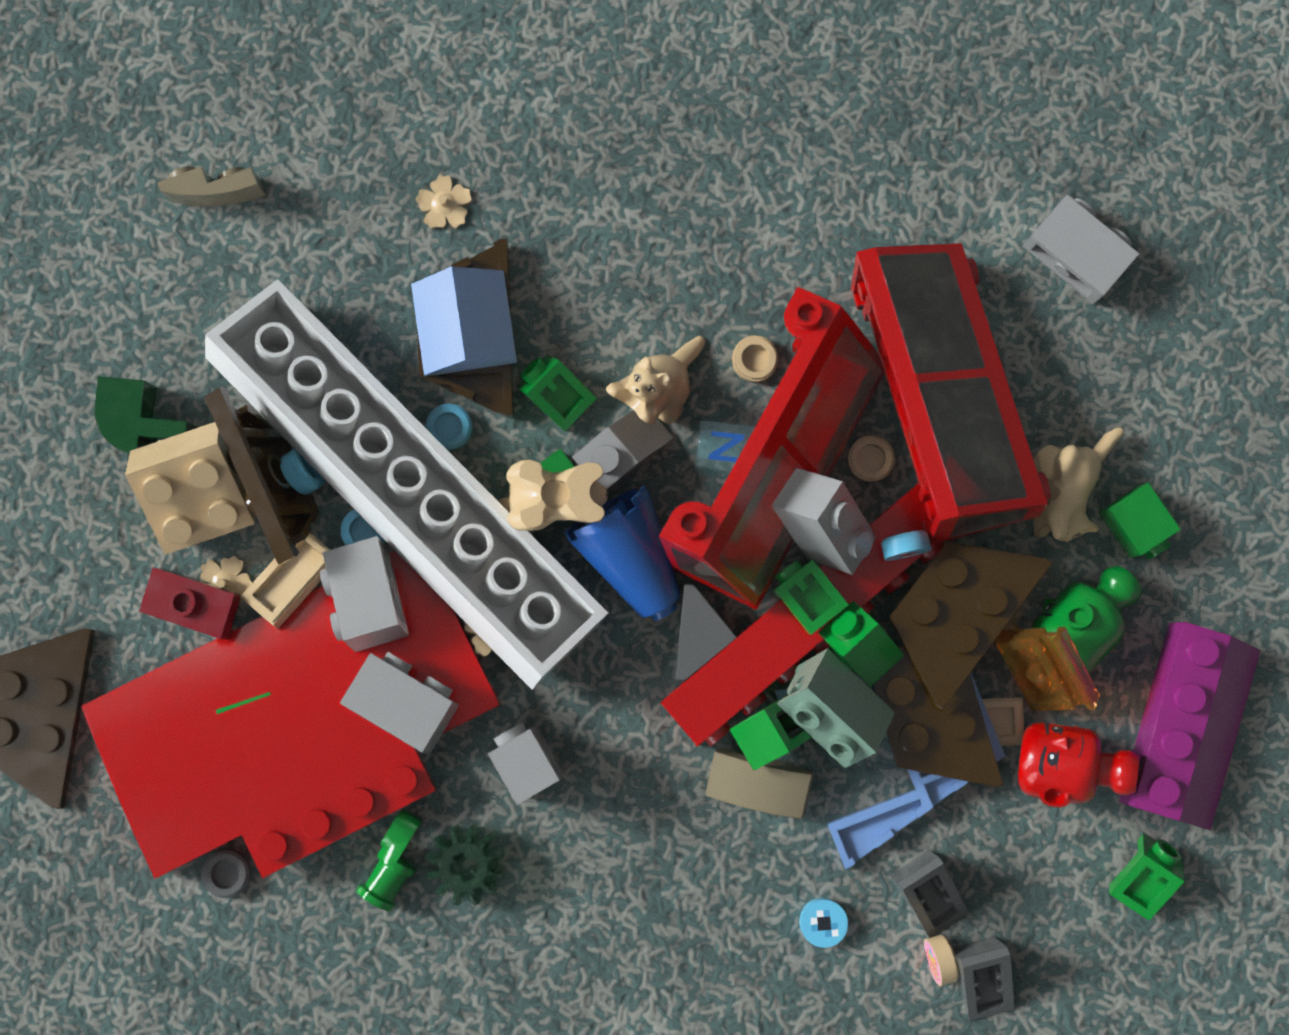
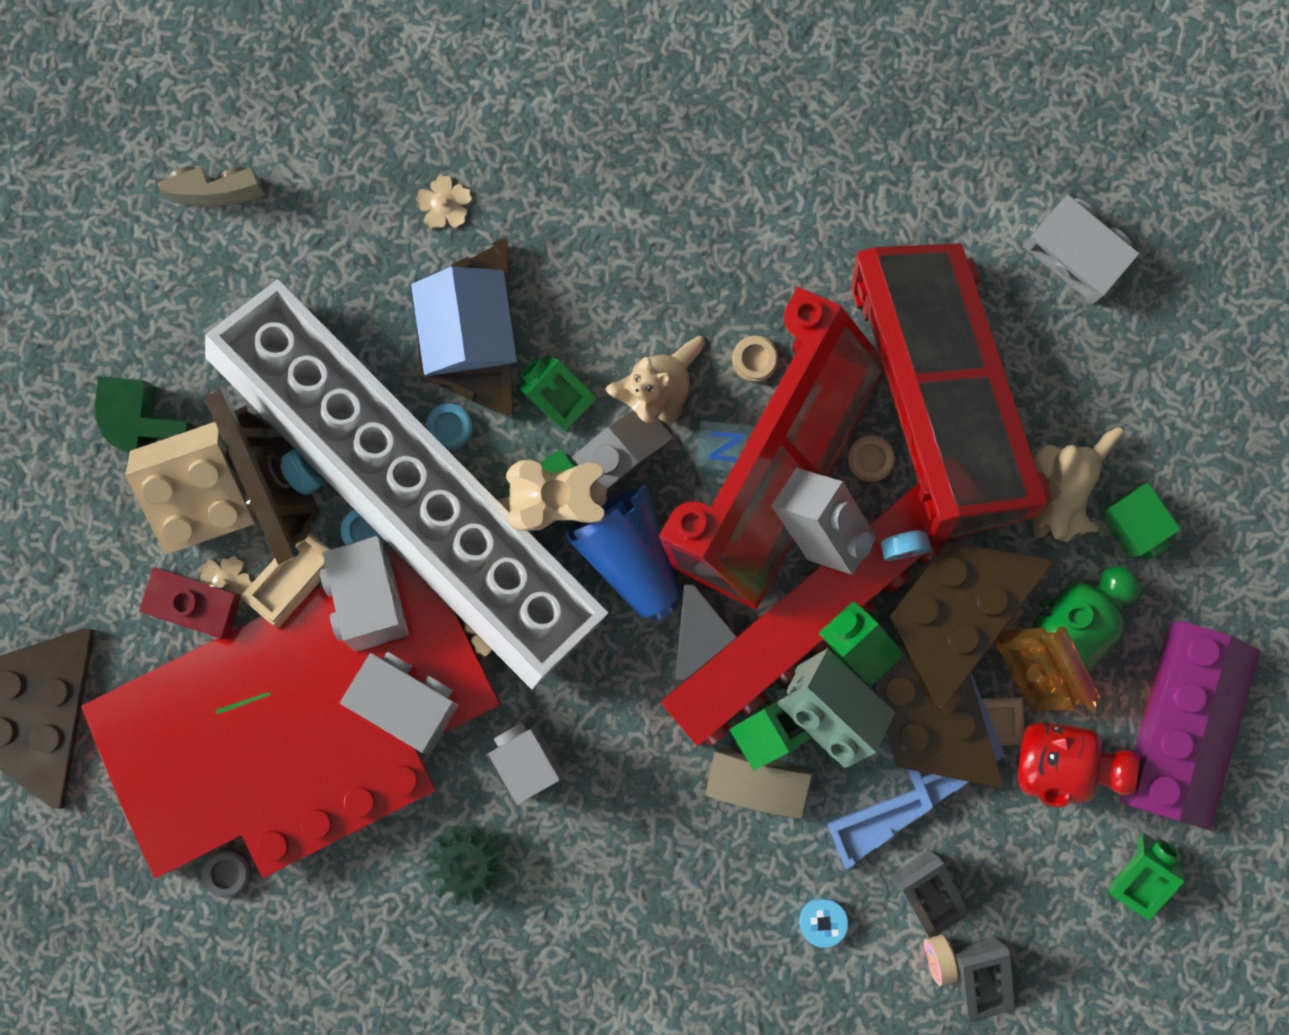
green connector [356,809,422,912] -> none
green bracket [772,560,849,635] -> none

